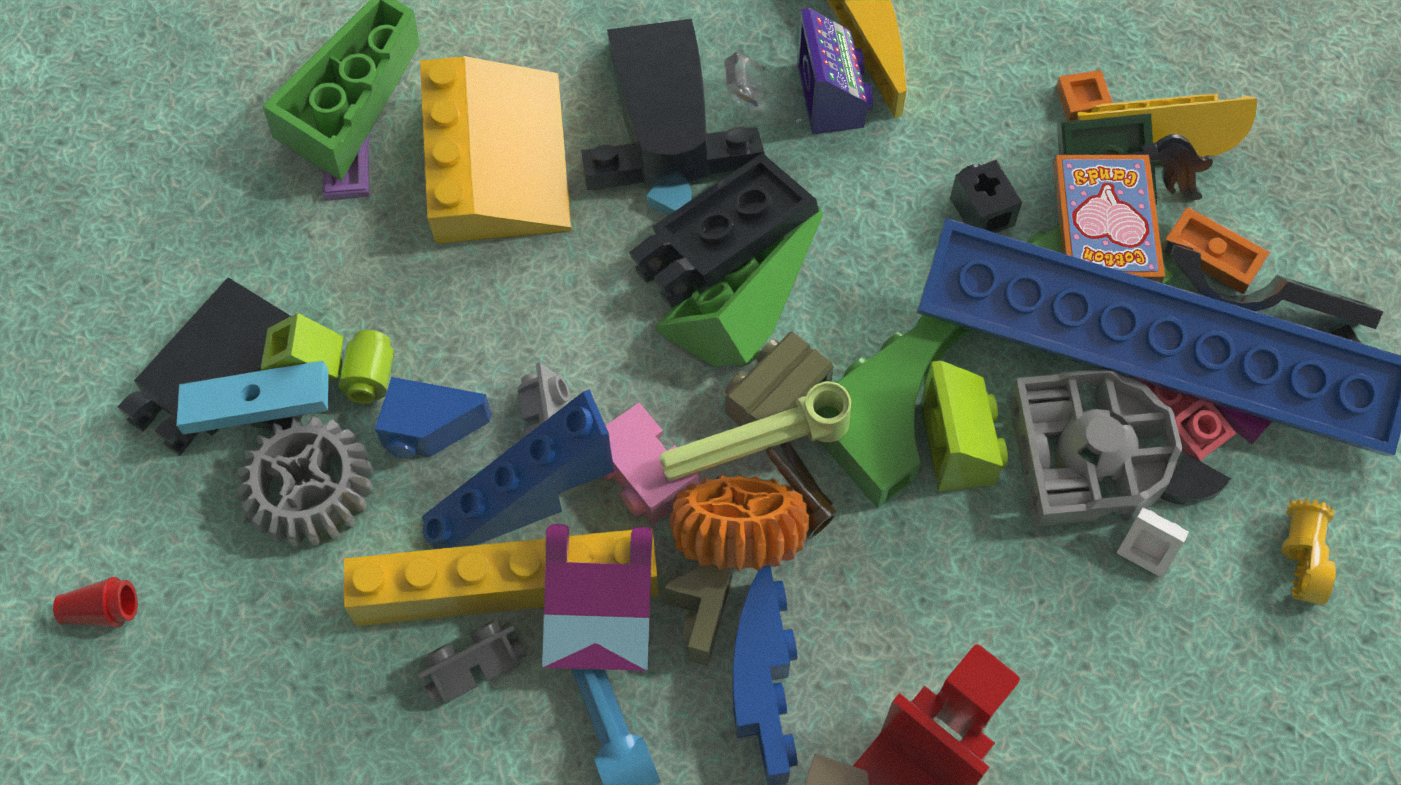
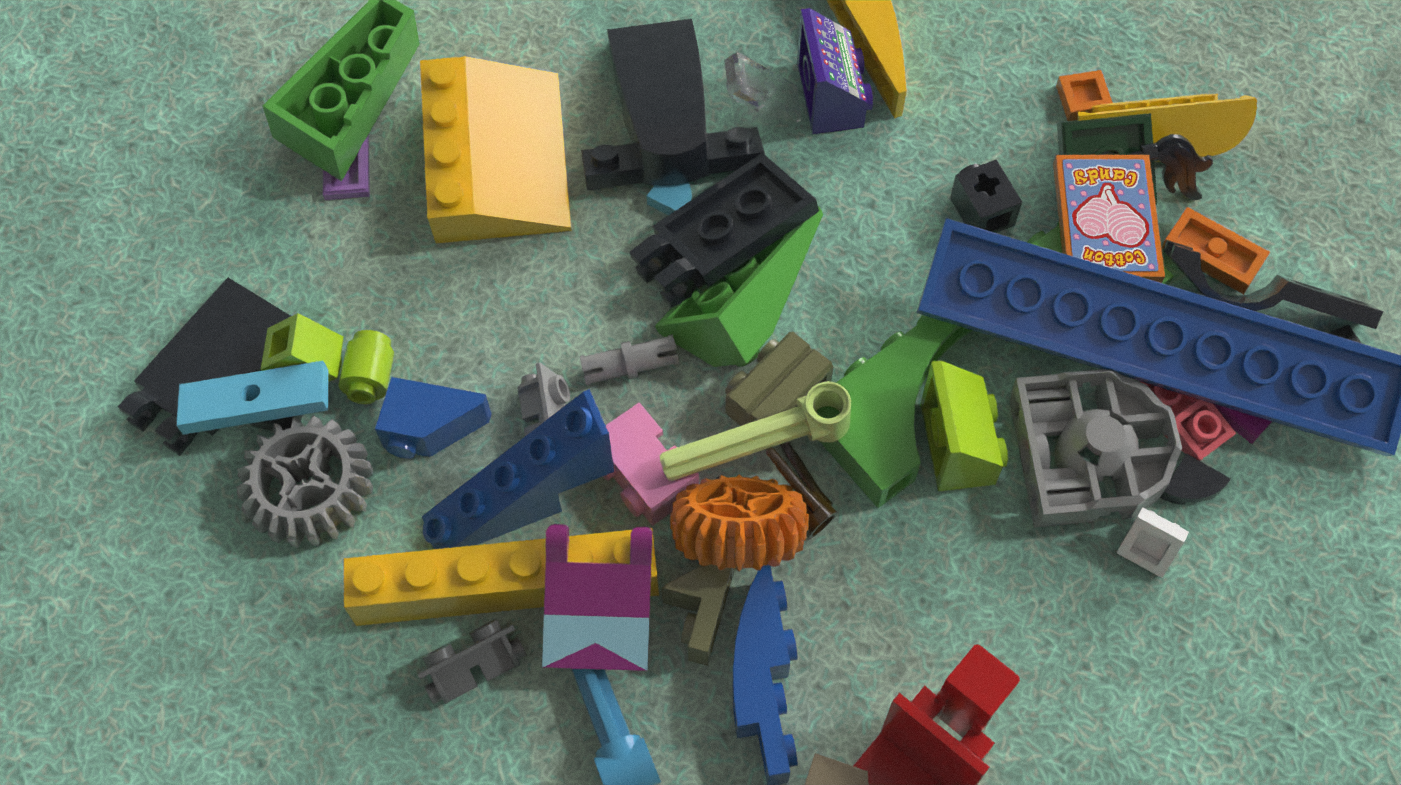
red cone [53,577,138,628] -> none
yellow connector [1281,499,1336,606] -> none
none -> light grey pin [580,334,679,386]

